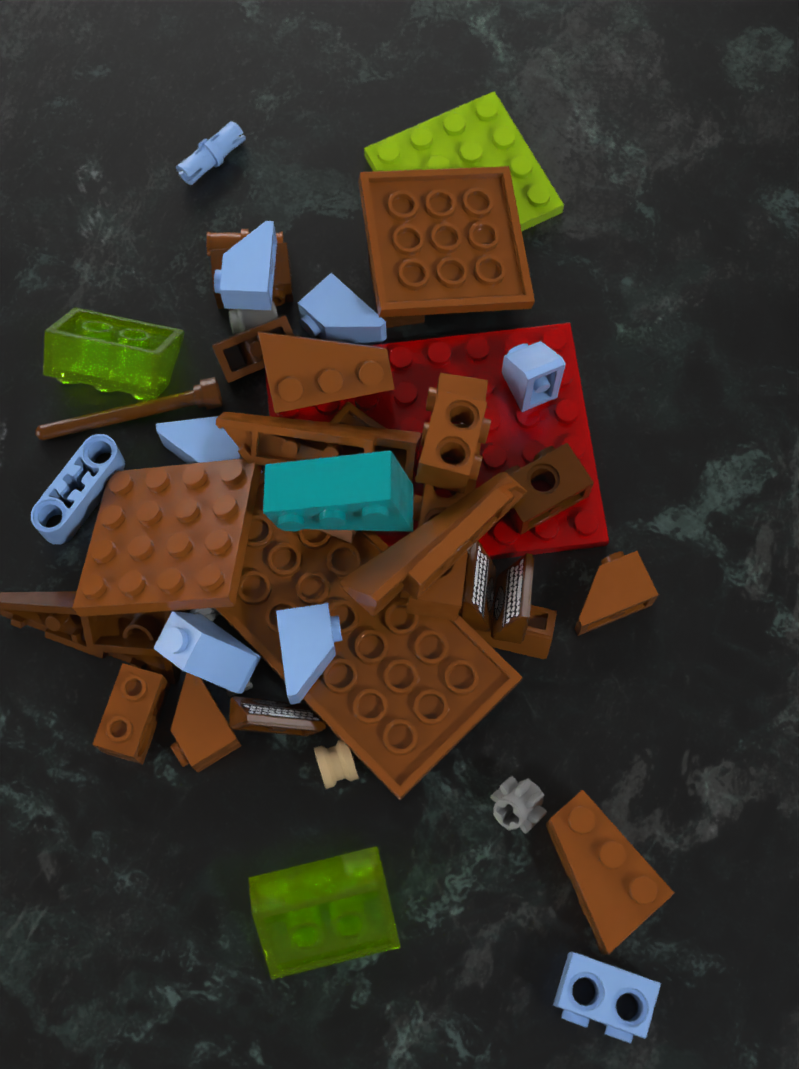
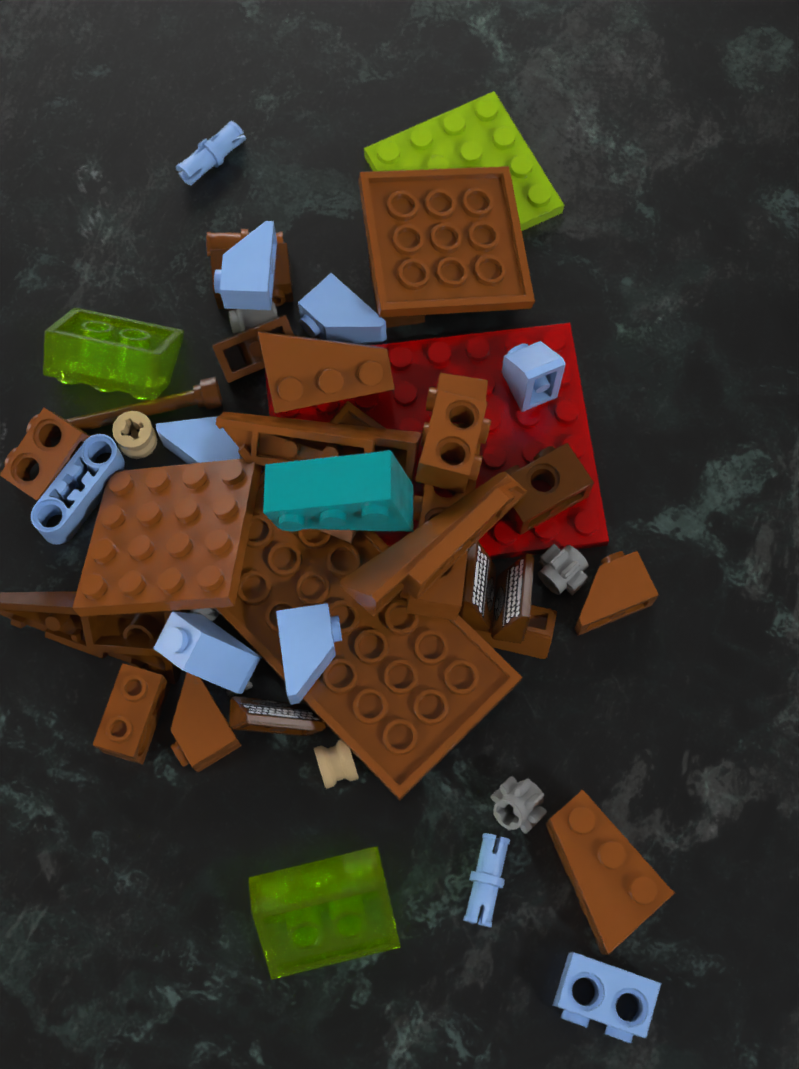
none -> dark orange brick [0,407,90,501]
none -> tan wheel [112,411,157,459]
none -> light blue pin [464,833,510,927]
none -> light grey gear [538,544,589,595]

